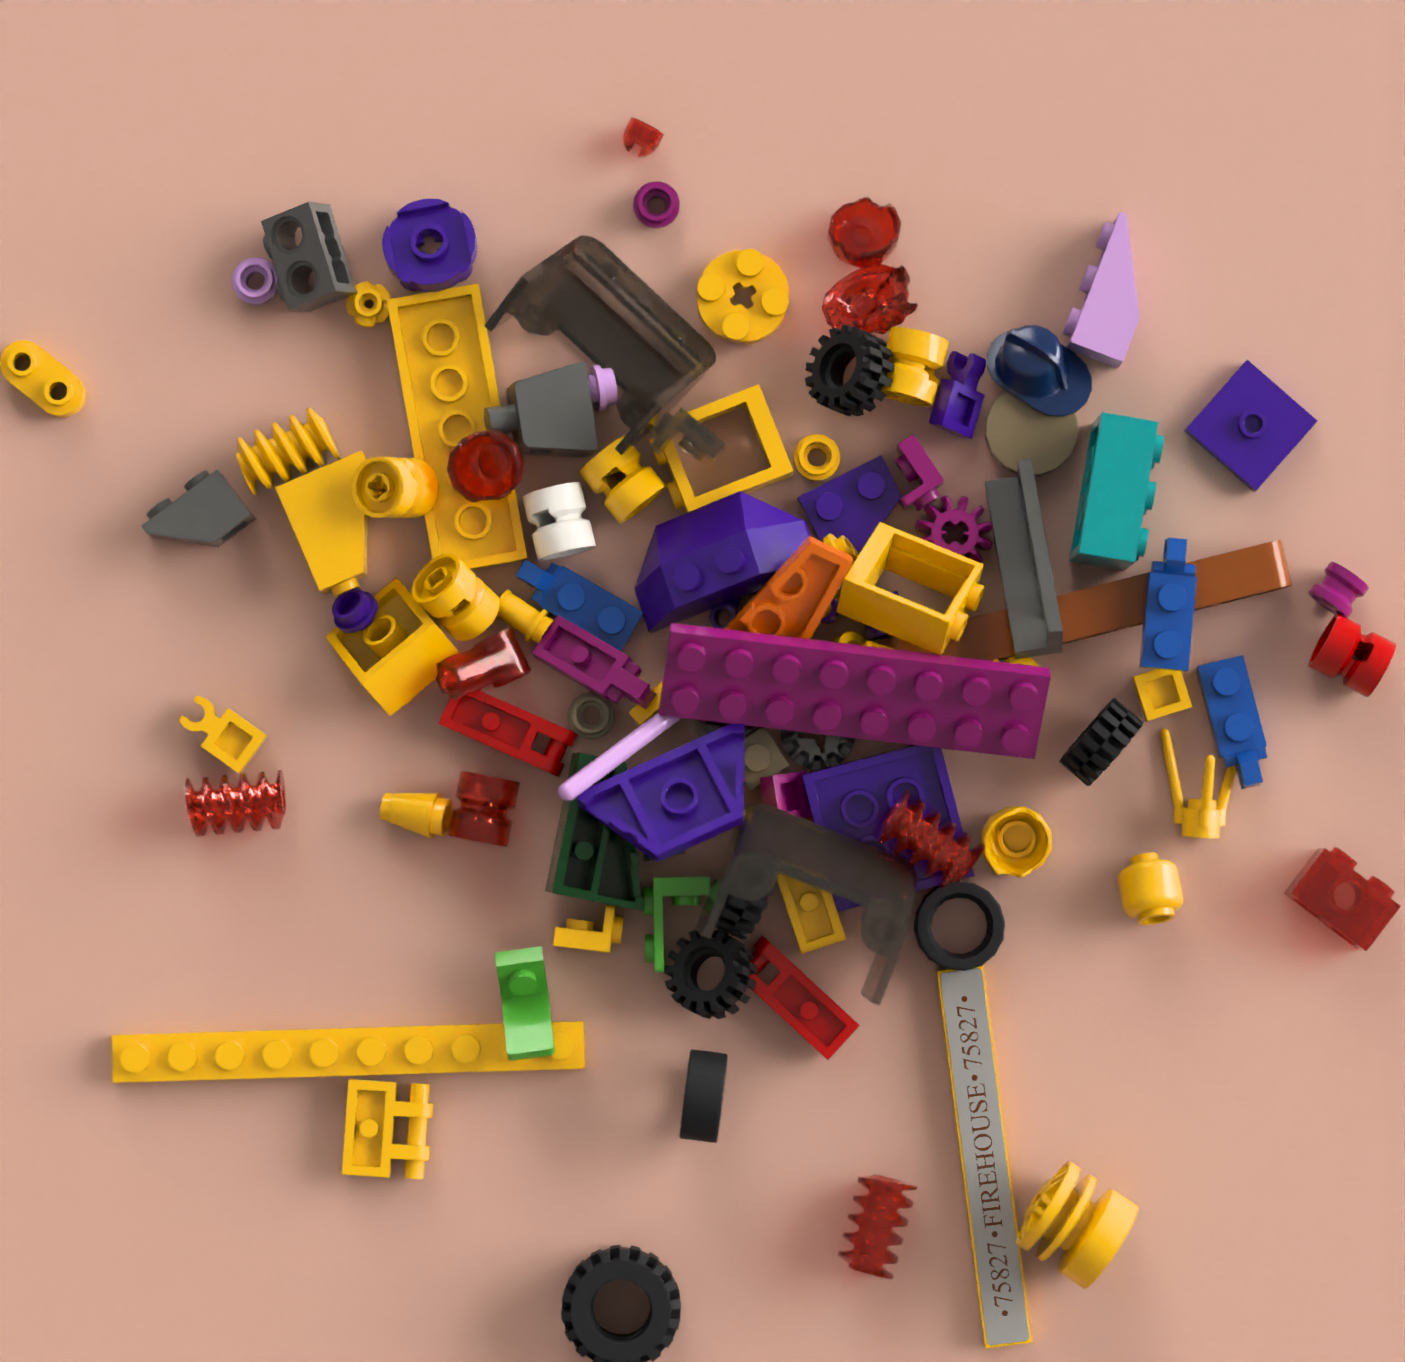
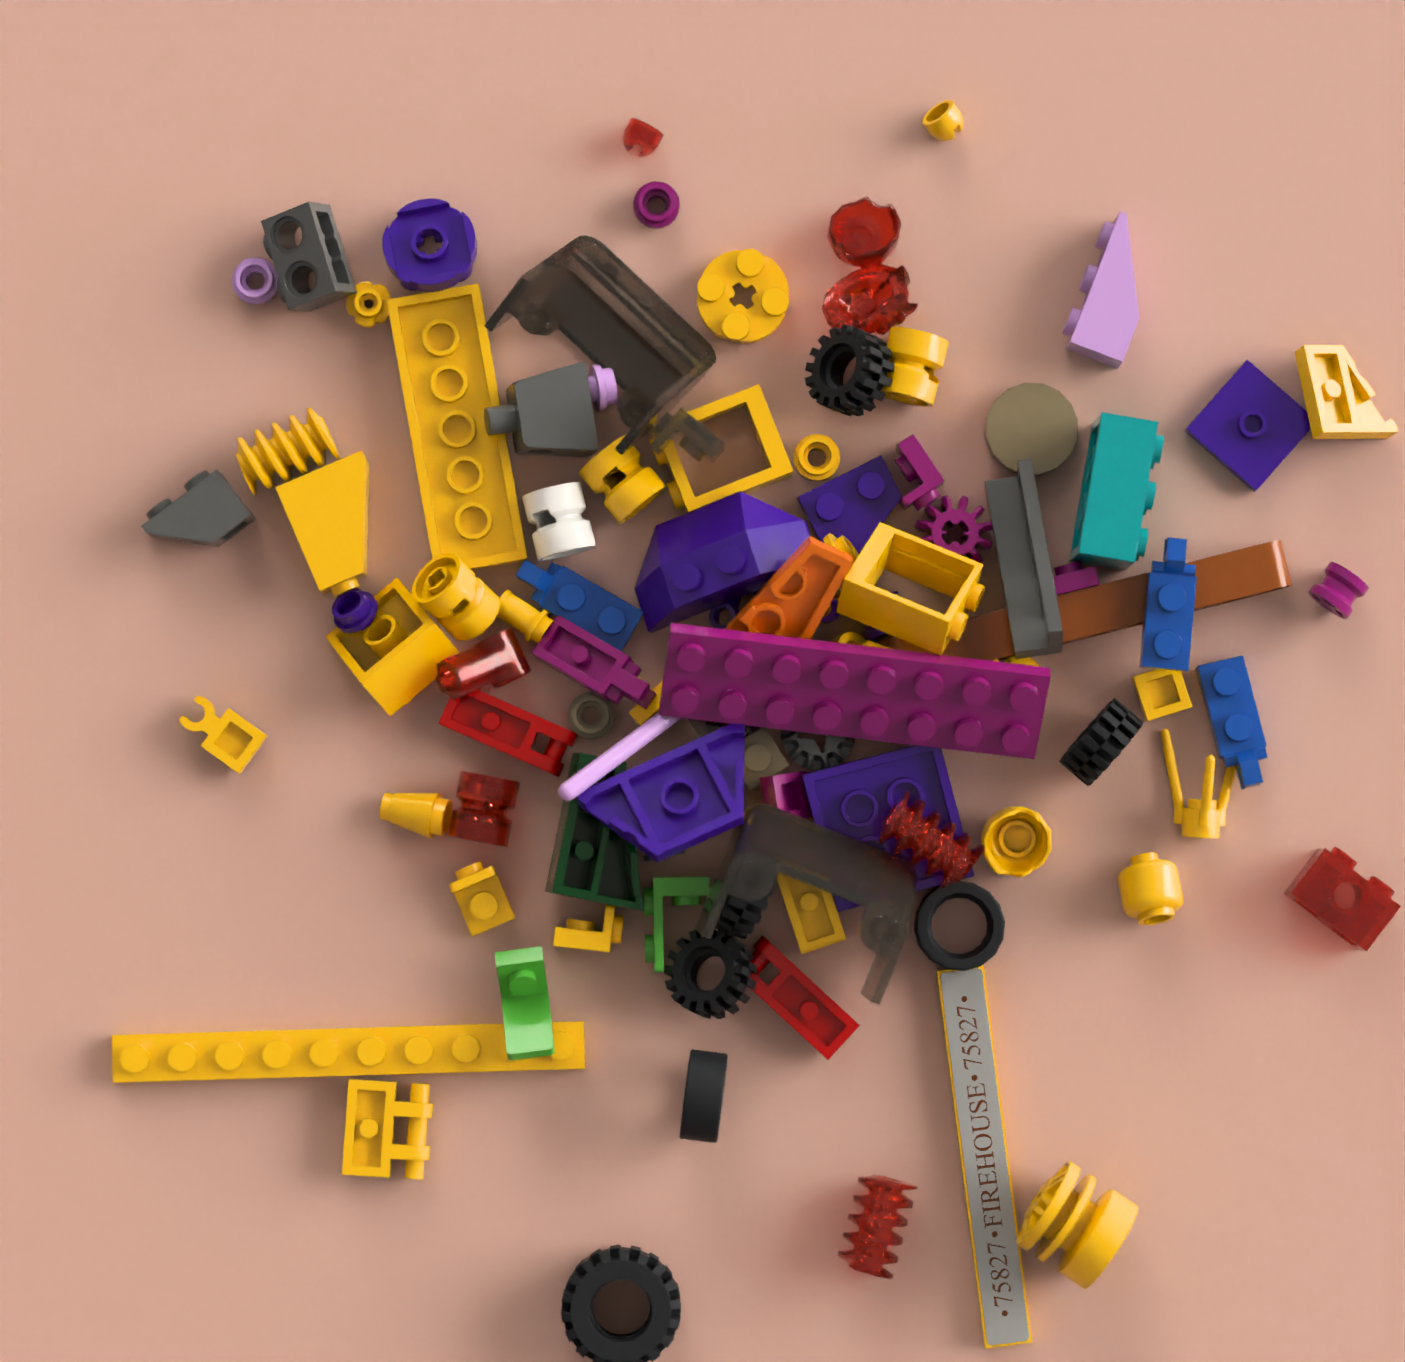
yellow plate [0,340,86,418] -> none
clear red piece [185,770,286,837] -> none
yellow wheel [351,457,438,518] -> none
clear red hair [447,430,525,503] -> none
dark purple plate [929,351,986,439] -> none
dark blue piece [987,325,1092,417] -> none
red wheel [1308,613,1396,697] -> none
none -> yellow bracket [448,861,516,937]
none -> yellow hinge [922,100,964,141]
none -> magenta plate [1053,561,1100,596]
none -> yellow wing [1294,345,1398,439]

